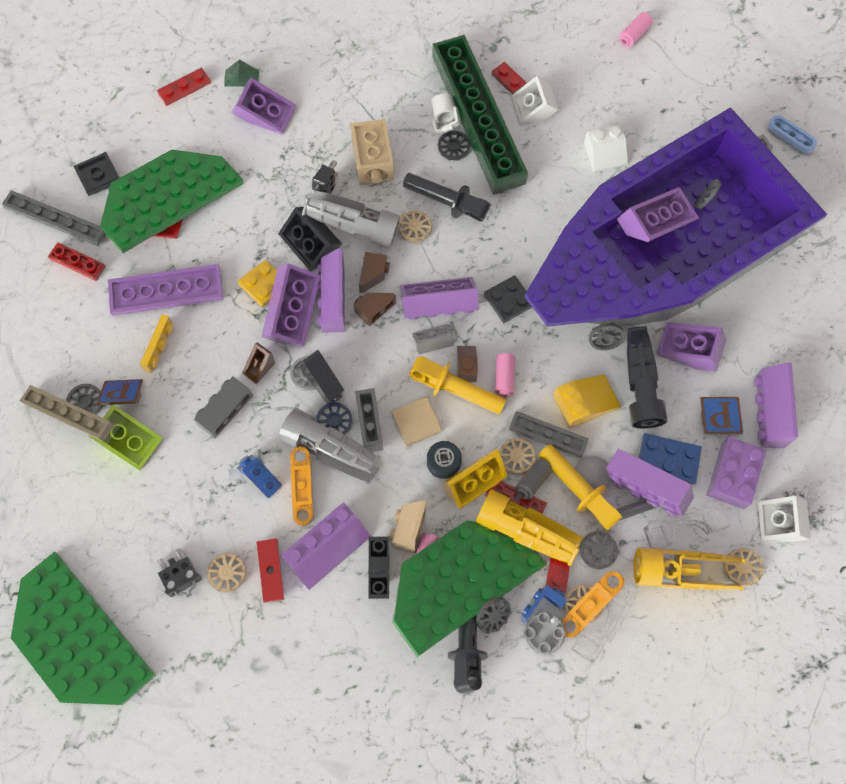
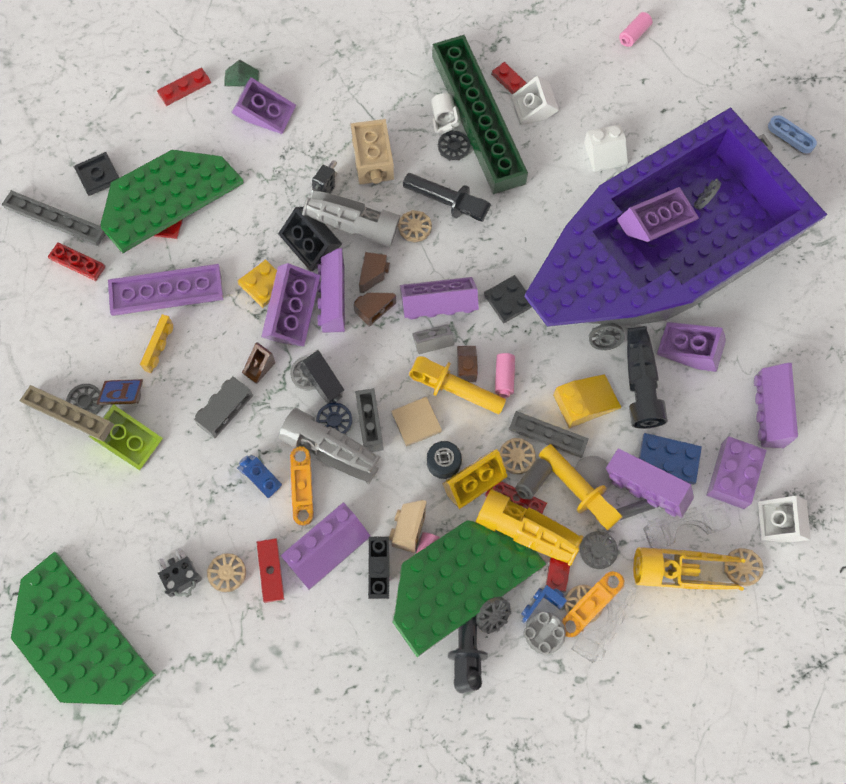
piece [700,397,743,434] -> none

